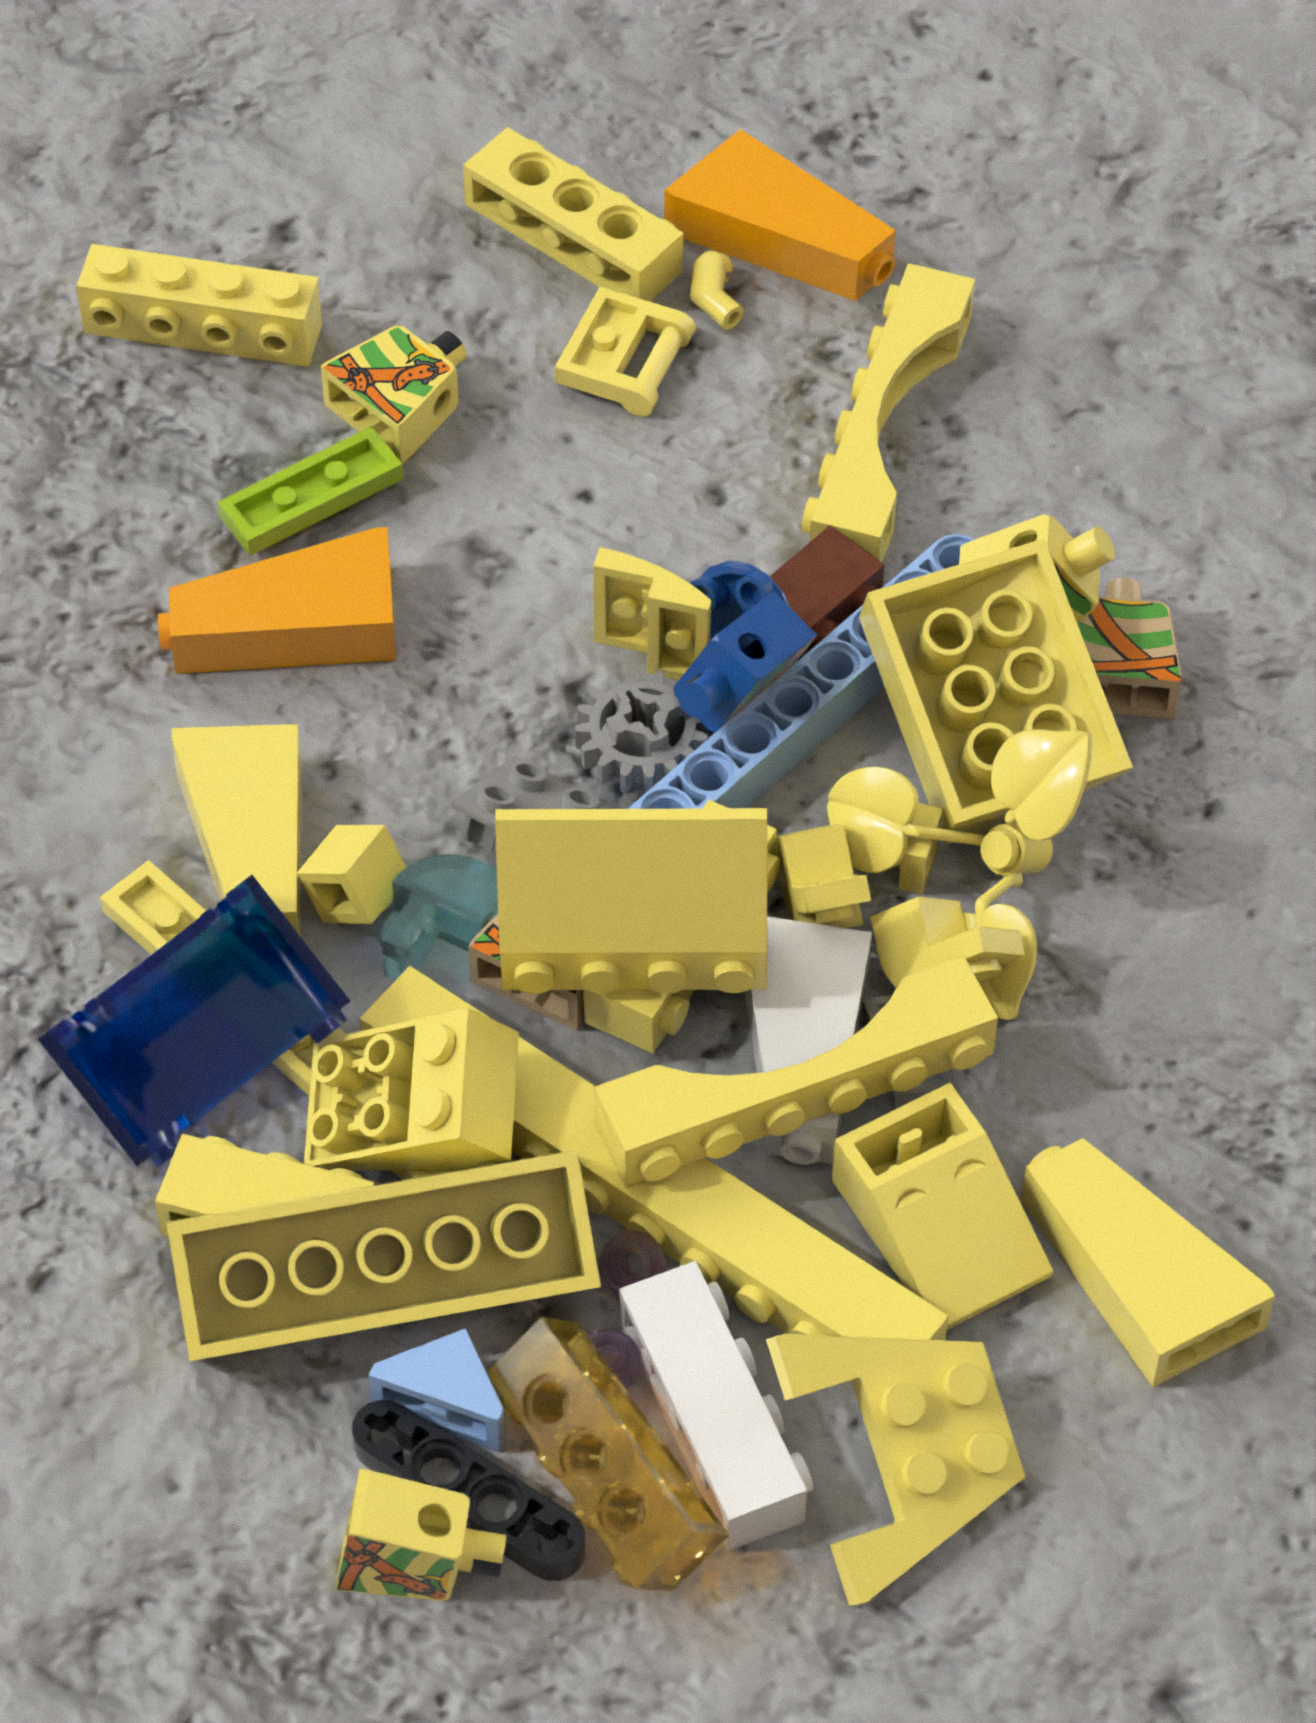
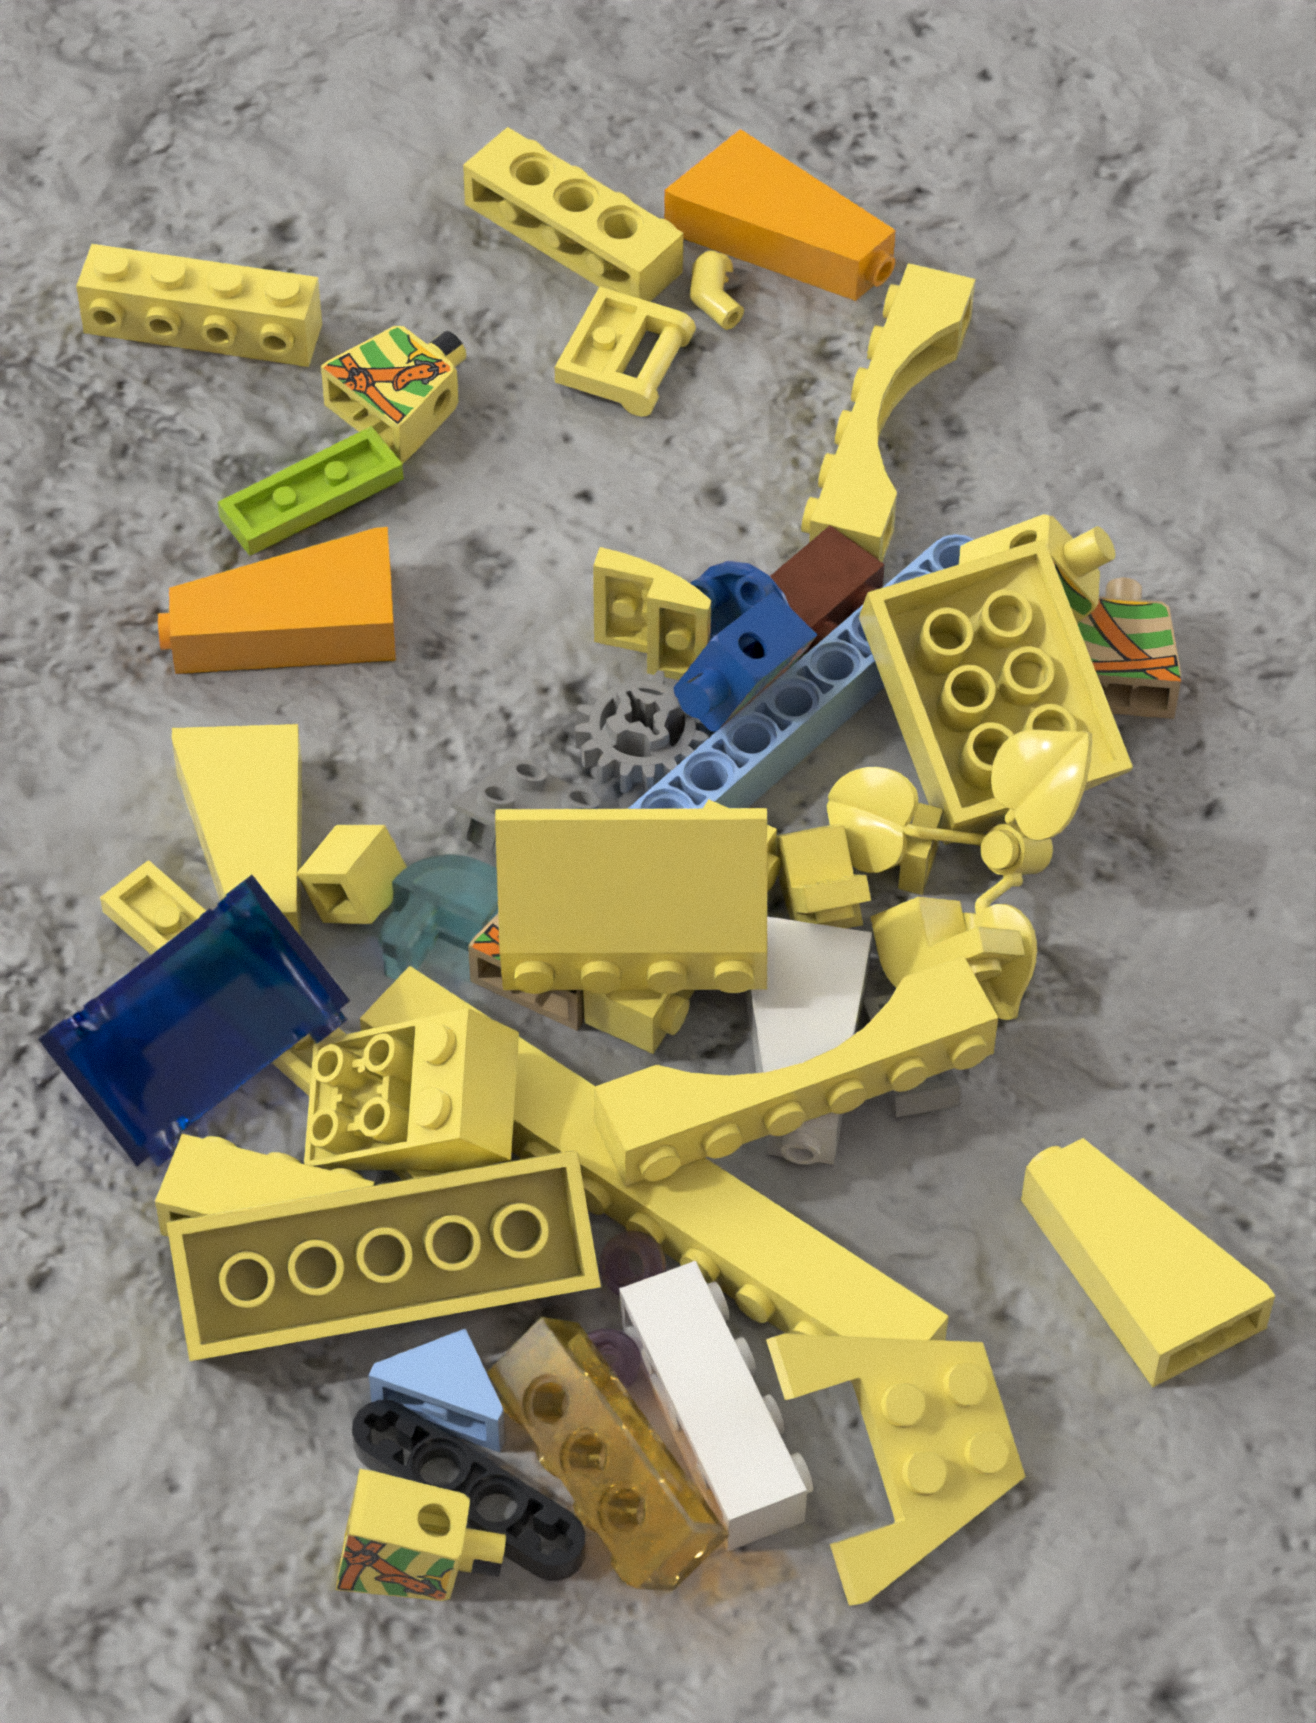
light yellow slope [832,1083,1054,1330] -> none

